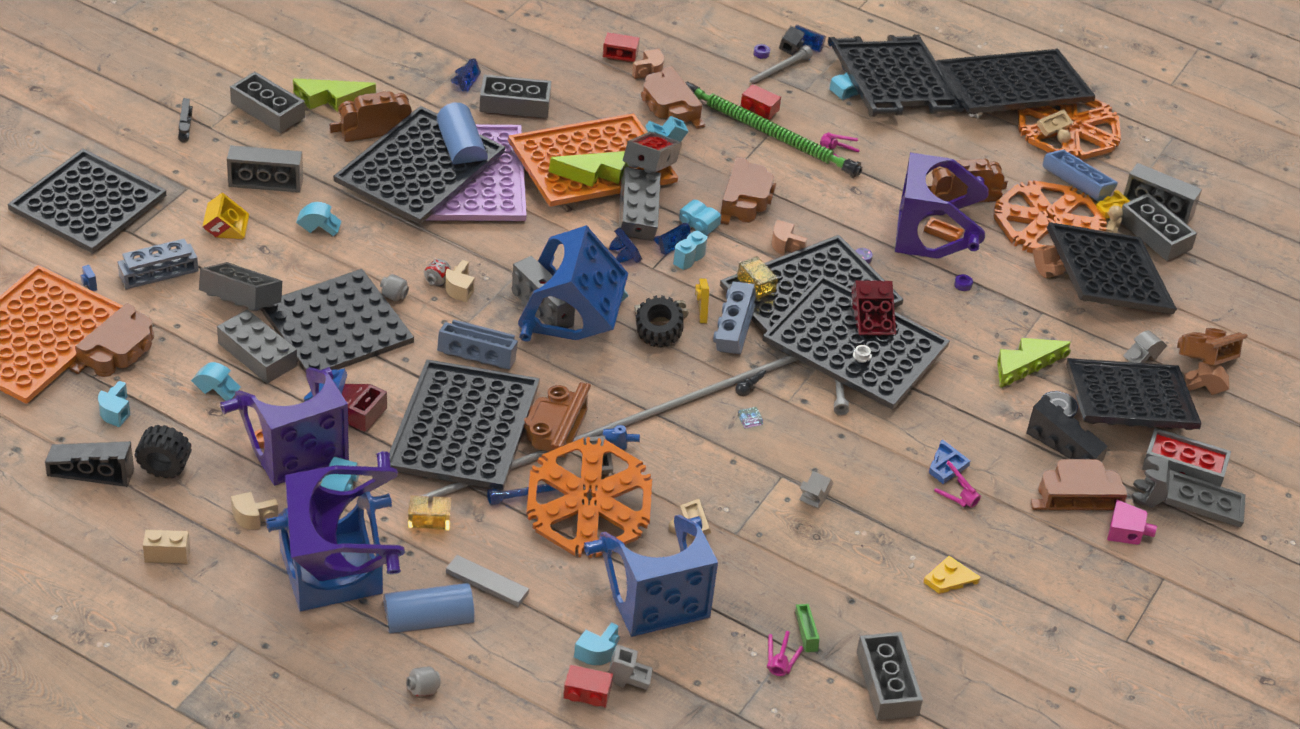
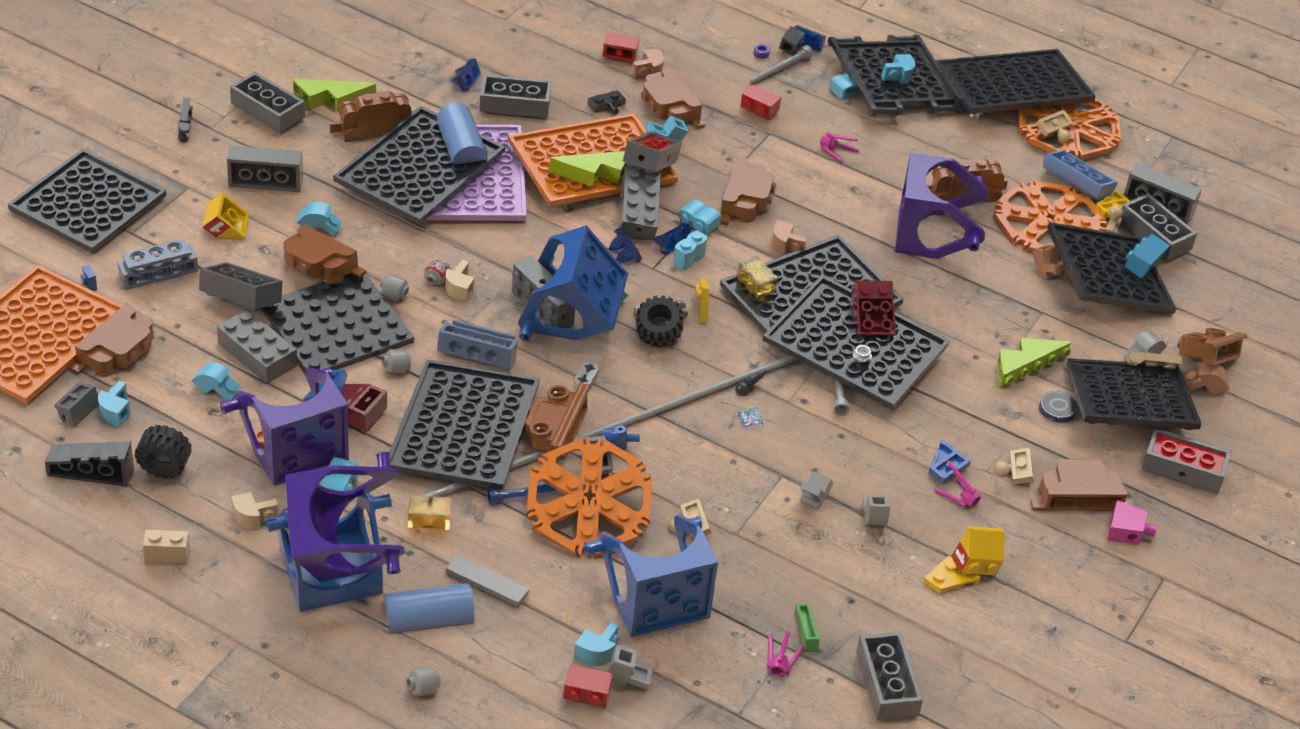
bright green hose [686,81,863,178] -> none
sand blue brick [713,282,756,354] -> none
tile [856,248,873,264] -> none
orange tile [924,217,964,242] -> none
dark purple tile [954,274,973,291] -> none
black wedge [1026,394,1108,462] -> none
dark grey hinge [1131,456,1246,528] -> none
none -> dark grey hinge [54,382,99,427]
none -> dark orange brick [283,225,367,284]
none -> light grey head [381,349,411,375]
none -> light grey beam [574,361,598,390]
none -> black plate [588,90,626,115]
none -> light grey brick [862,495,890,526]
none -> medium azure brick [881,54,915,84]
none -> yellow slope [951,526,1005,576]
none -> tan plate [994,448,1034,485]
none -> dark azure brick [1124,234,1170,278]
none -> tan hinge [1126,352,1182,369]

